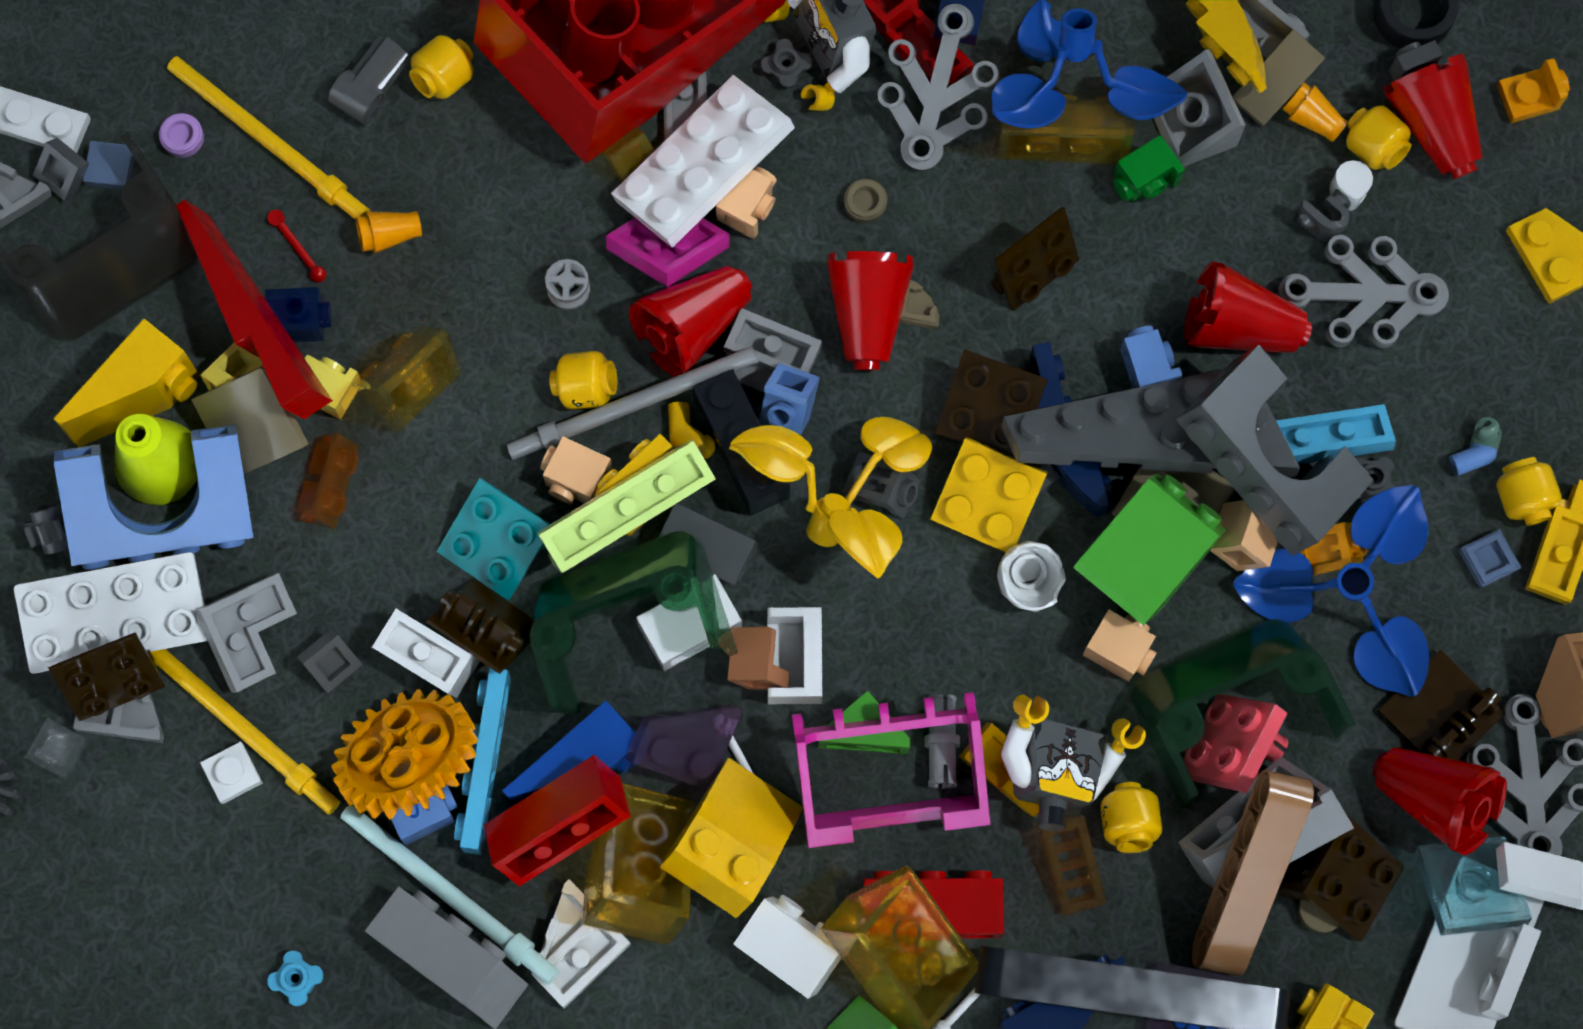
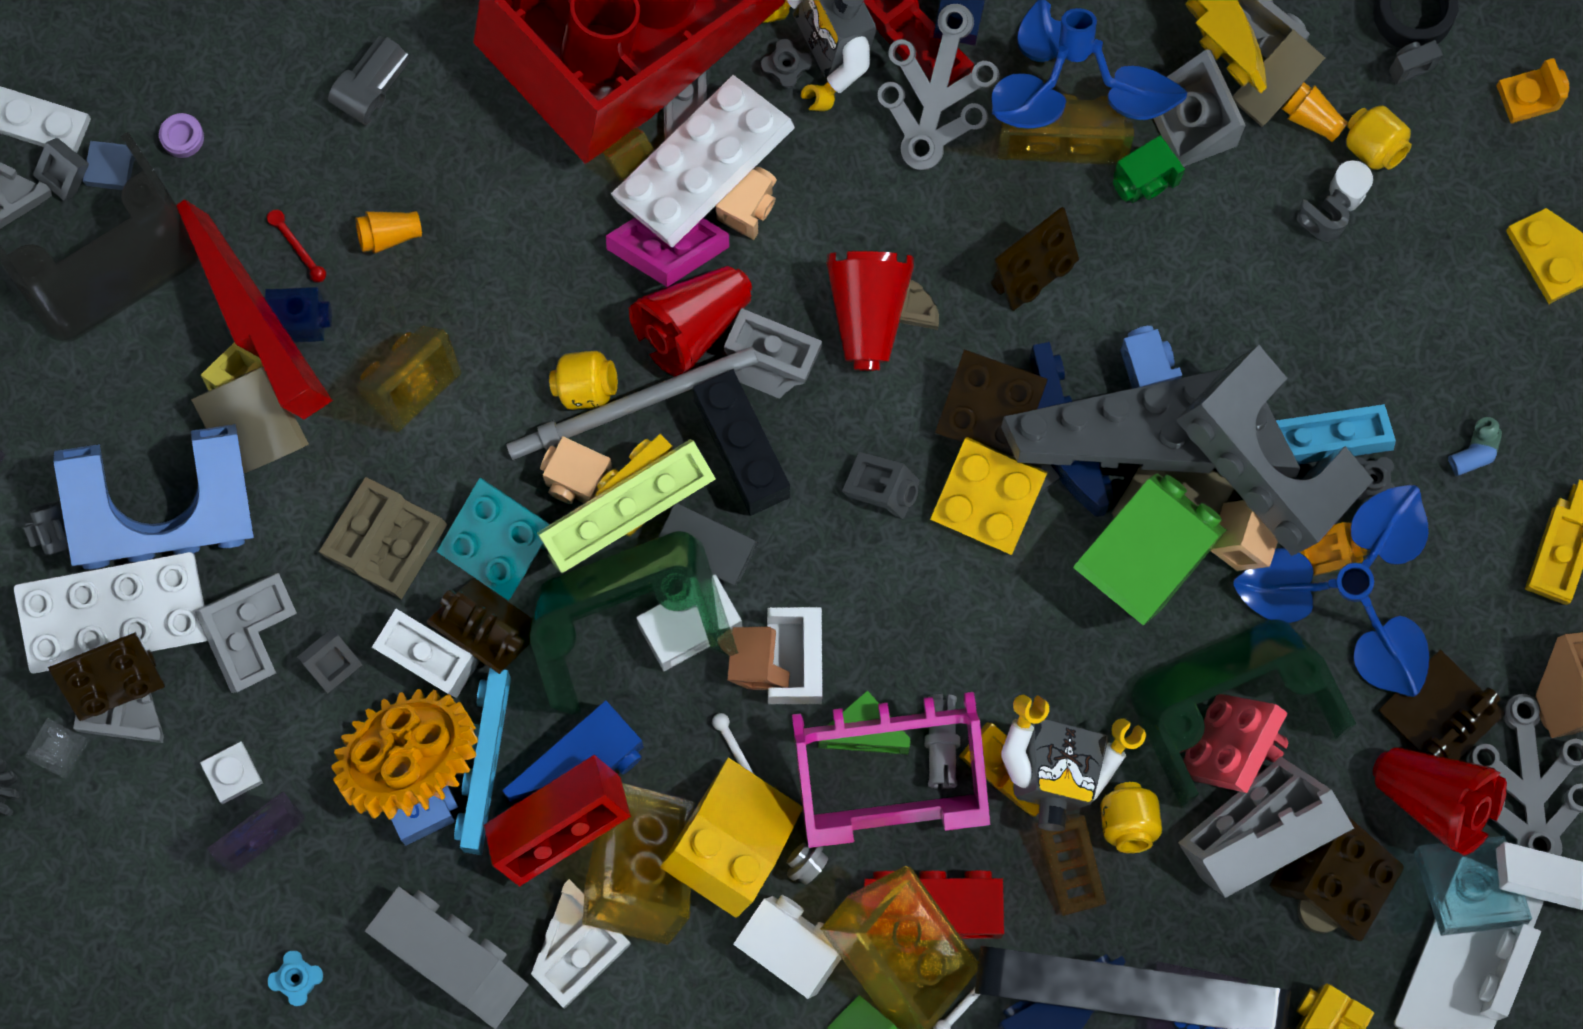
yellow slope [54,319,200,447] -> none
neon yellow cone [114,414,198,505] -> none
yellow bar [151,649,341,815] -> none
yellow bar [167,56,370,219] -> none
clear orange hinge [296,432,359,530] -> none
light yellow brick [304,355,363,420] -> none
light aqua bar [340,805,560,985] -> none
yellow head [409,35,474,100] -> none
light grey wheel [545,259,590,310] -> none
clear purple wing [626,704,743,790] -> none
yellow arm [668,402,715,459] -> none
yellow plant [729,417,932,579] -> none
medium blue brick [759,363,820,435] -> none
dark tan tile [844,179,887,224] -> none
white hair [997,541,1066,612] -> none
light nougat brick [1083,609,1157,682] -> none
red cone [1184,261,1312,353] -> none
medium nougat beam [1191,770,1314,976] -> none
light grey plant [1277,235,1449,348] -> none
red cone [1383,53,1483,180] -> none
sand blue tile [1458,529,1521,589] -> none
yellow head [1496,457,1562,526] -> none
none -> clear purple tile [207,792,306,873]
none -> dark tan slope [319,477,448,600]
none -> light grey plate [786,843,828,885]

